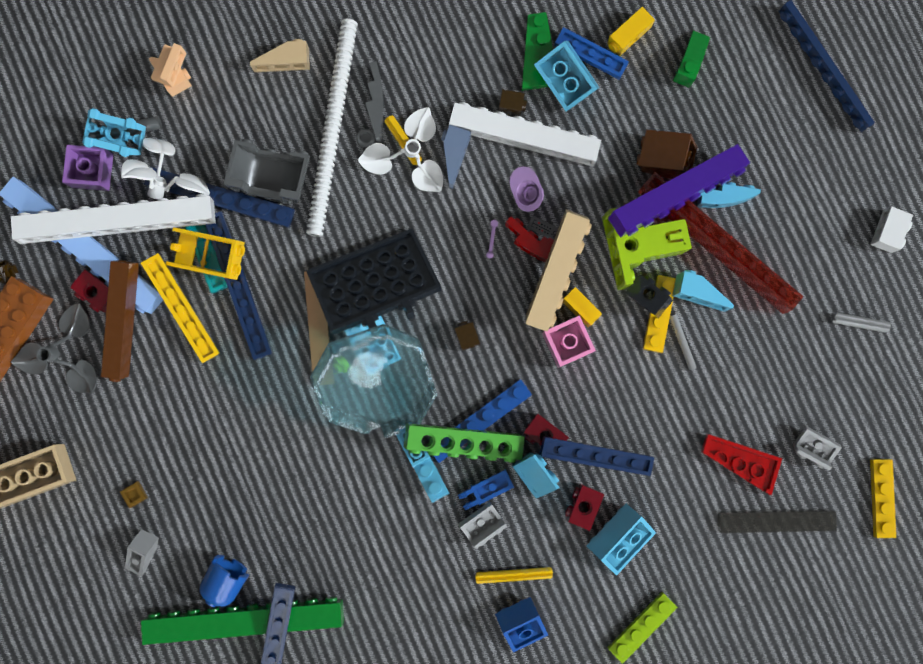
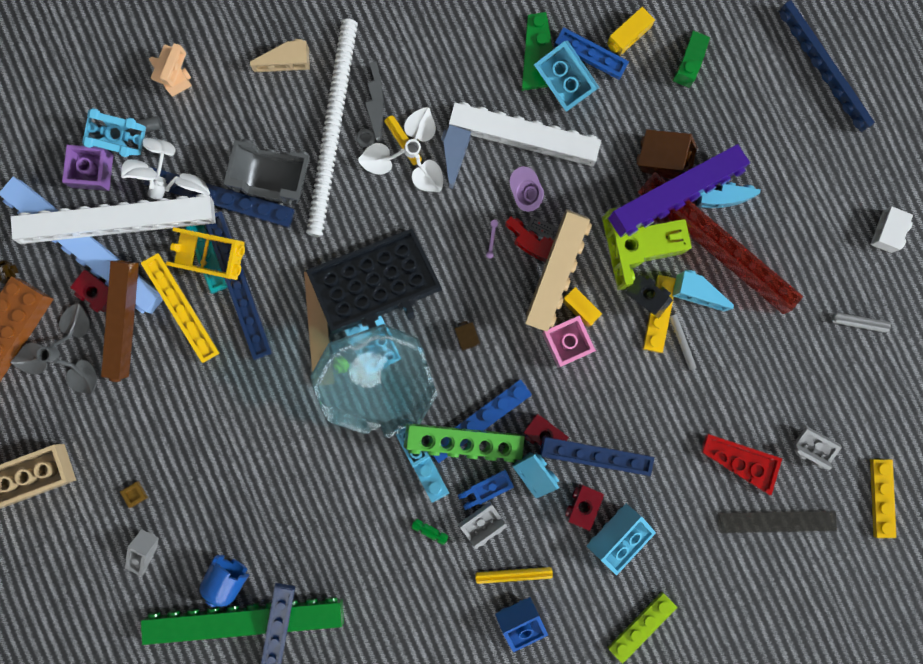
dark brown brick [499,89,527,116] -> none
none -> green axle [411,519,448,545]

